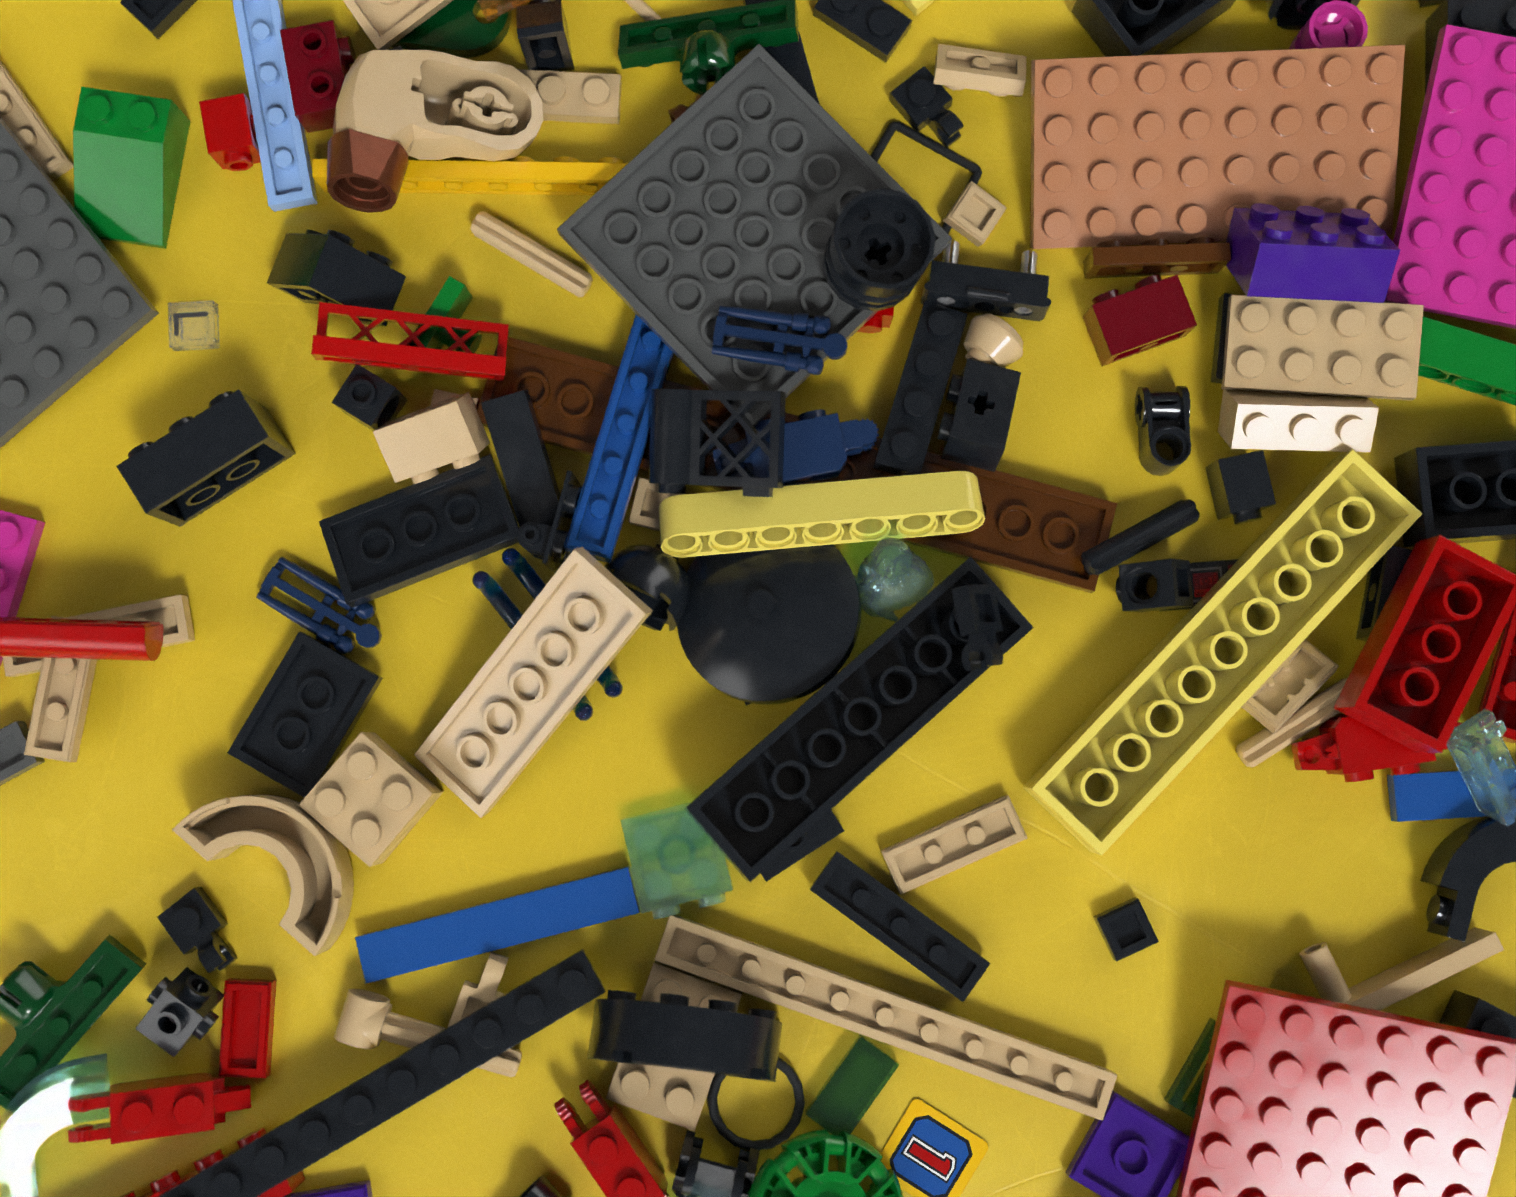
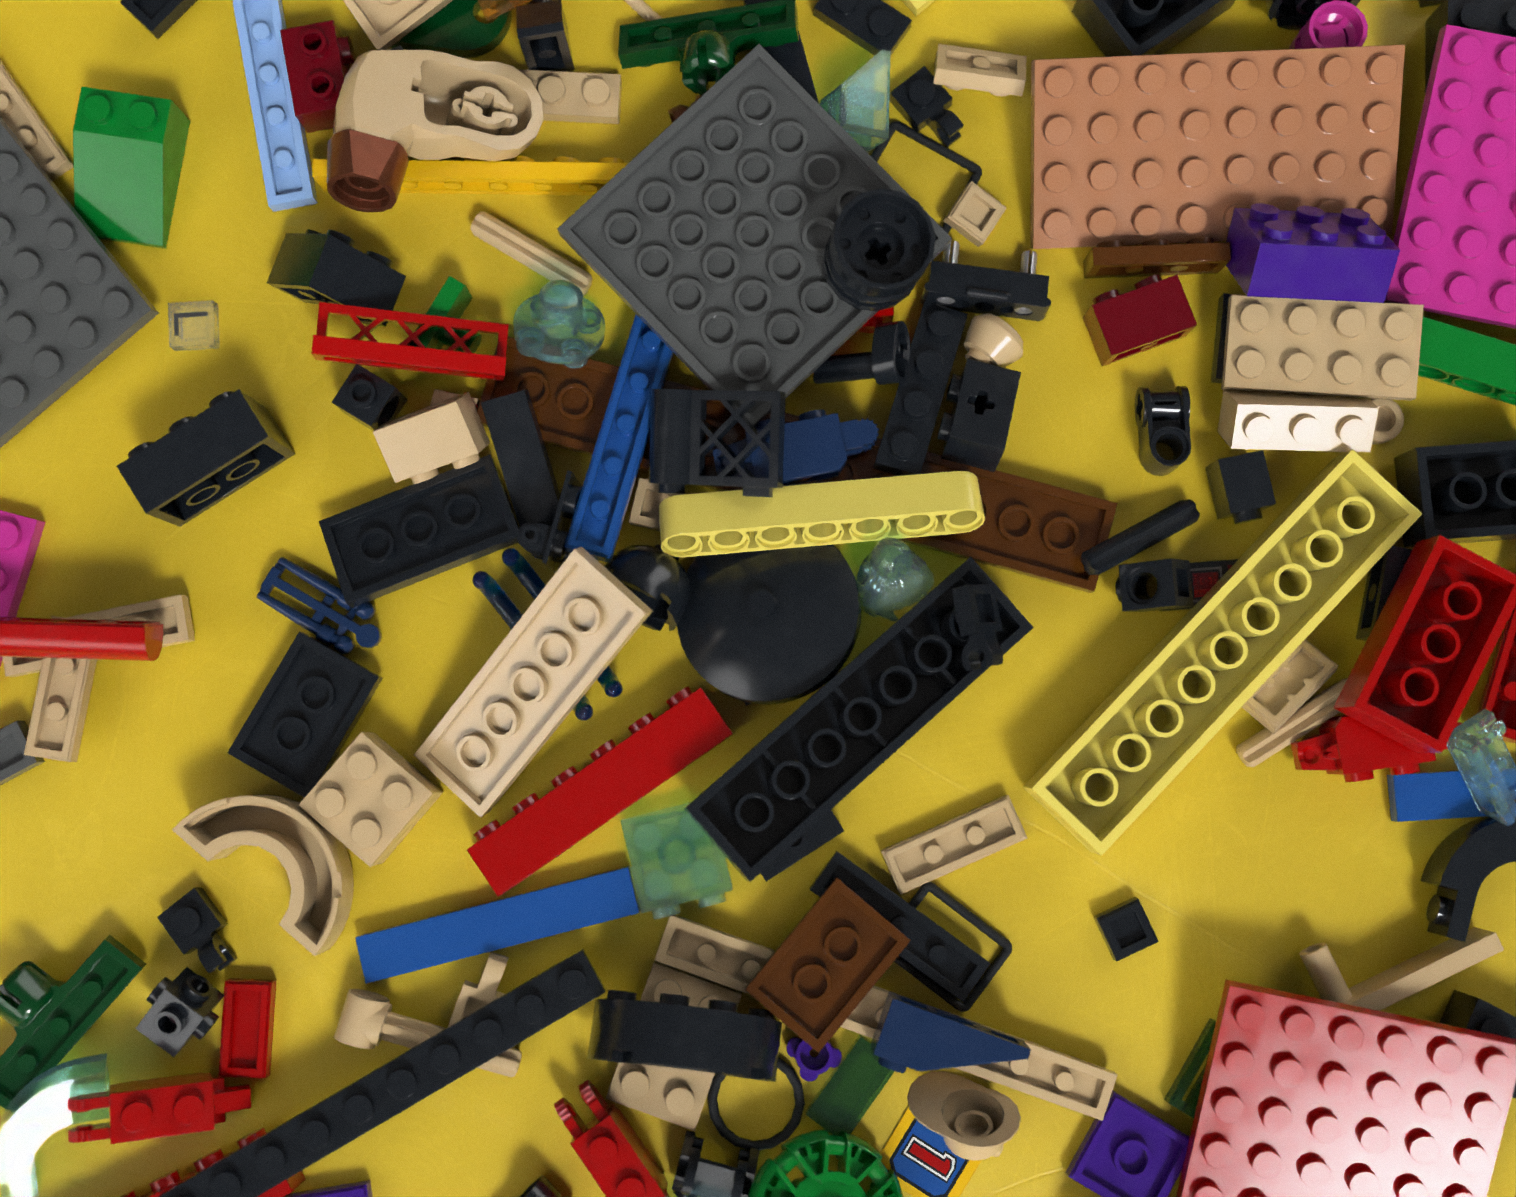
red brick [199,93,261,171] -> none
dark blue piece [712,306,848,375] -> none
none -> red brick [467,686,733,897]
none -> clear light blue plate [513,280,605,368]
none -> reddish brown plate [745,877,911,1053]
none -> dark purple plate [786,1037,842,1081]
none -> black piece [813,321,910,385]
none -> clear light blue slope [819,49,891,153]
none -> dark blue slope [870,991,1031,1073]
none -> black piece [894,882,1012,1012]
none -> tan piece [907,1071,1021,1161]
none -> tan tile [1369,398,1404,444]

